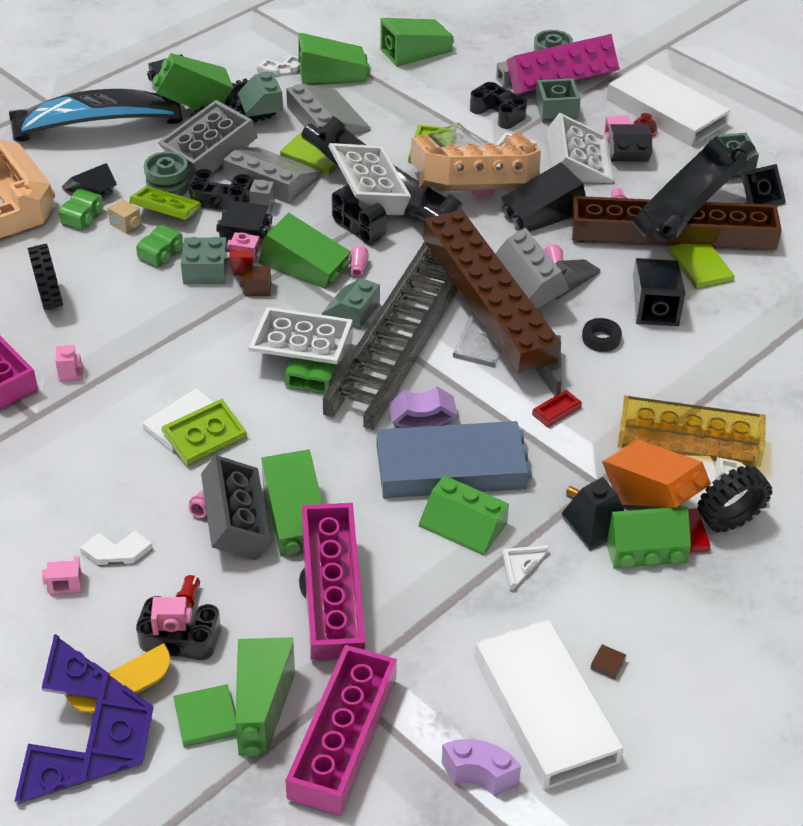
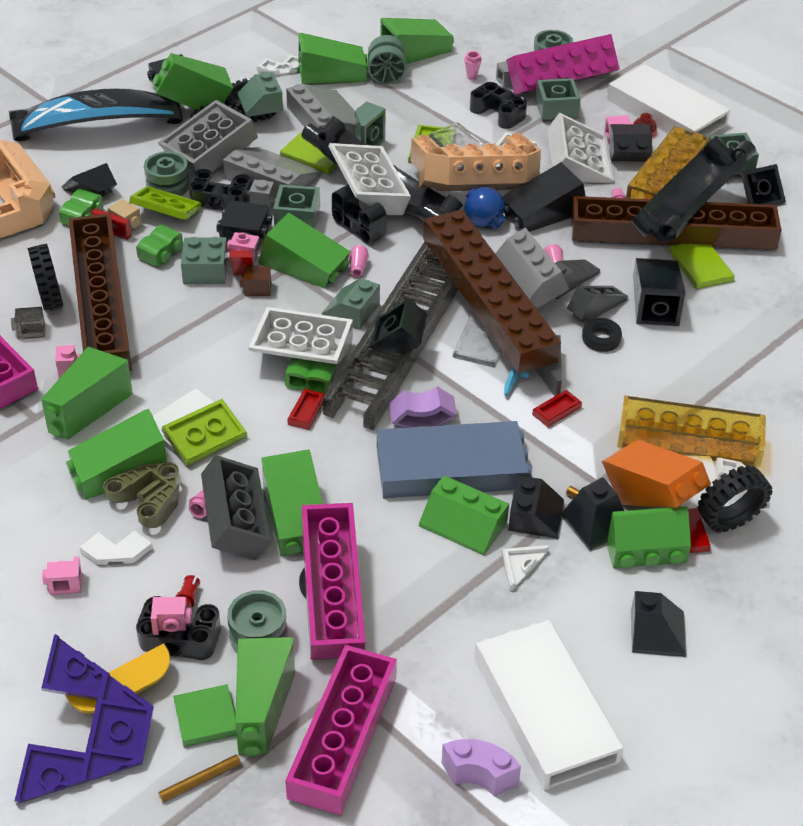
reddish brown tile [590,644,626,679] -> none
none -> clear smoke brick [11,306,45,339]
none -> bright green slope [41,347,133,439]
none -> bright green slope [66,409,169,499]
none -> reddish brown brick [68,214,132,371]
none -> red tile [91,208,132,240]
none -> olive connector [103,462,180,528]
none -> pearl gold bar [158,754,241,803]
none -> sand green wheel [227,590,287,652]
none -> sand green brick [273,184,320,229]
none -> red tile [287,389,326,430]
none -> sand green slope [355,101,386,146]
none -> sand green wheel [368,35,406,84]
none -> black slope [370,298,427,354]
none -> bright pink cone [464,51,482,80]
none -> blue brick [464,187,506,230]
none -> medium azure bar [504,366,530,396]
none -> black slope [508,475,564,539]
none -> dark grey slope [567,286,628,321]
none -> clear yellow brick [626,126,709,199]
none -> black slope [631,591,686,657]

